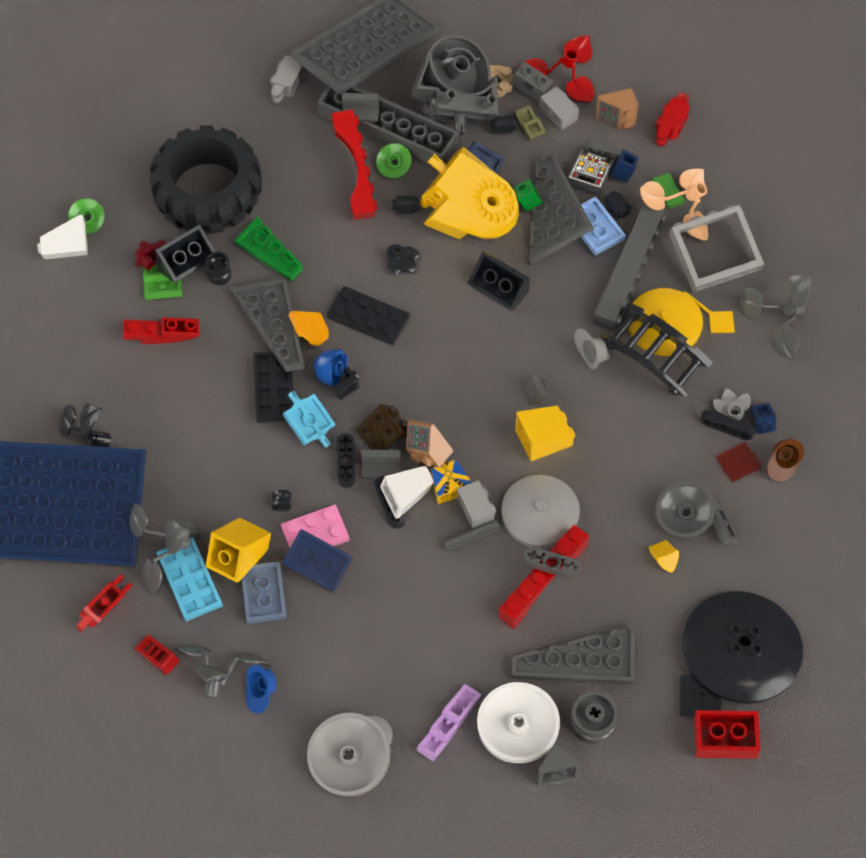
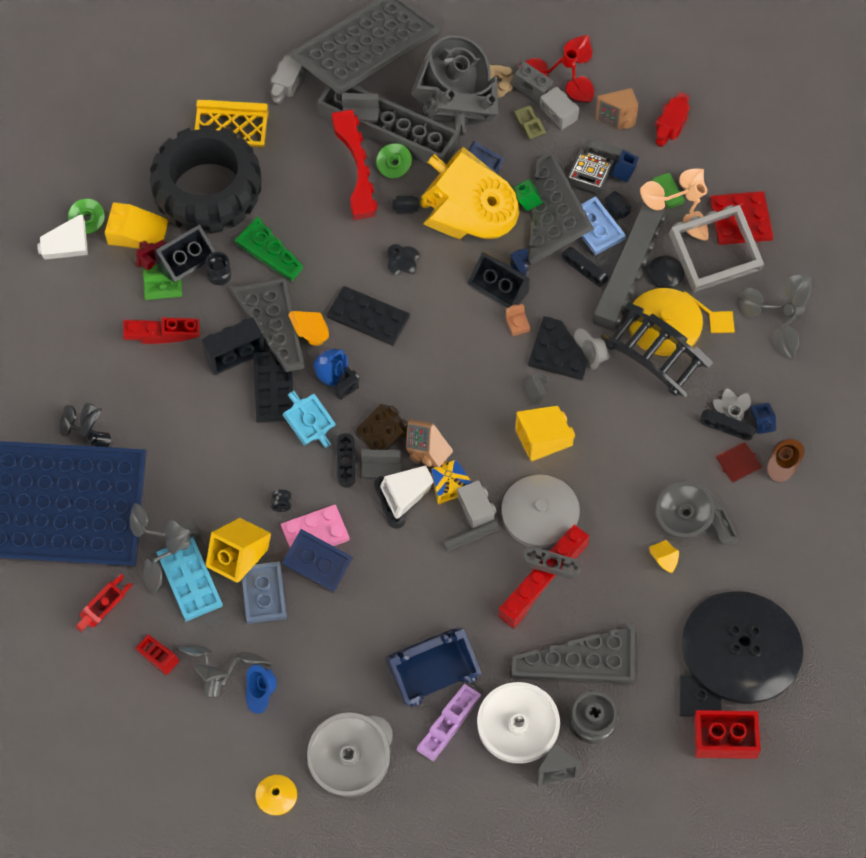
black brick [491,115,517,134] -> none
none -> yellow slope [105,202,169,249]
none -> yellow fence [195,100,269,147]
none -> black brick [201,317,265,376]
none -> yellow dish [255,775,297,815]
none -> dark blue windscreen [385,627,482,707]
none -> nougat bracket [505,304,530,336]
none -> dark blue bracket [510,248,529,276]
none -> black plate [528,316,588,381]
none -> black beam [562,247,608,287]
none -> black dish [647,256,684,288]
none -> red plate [710,191,774,245]

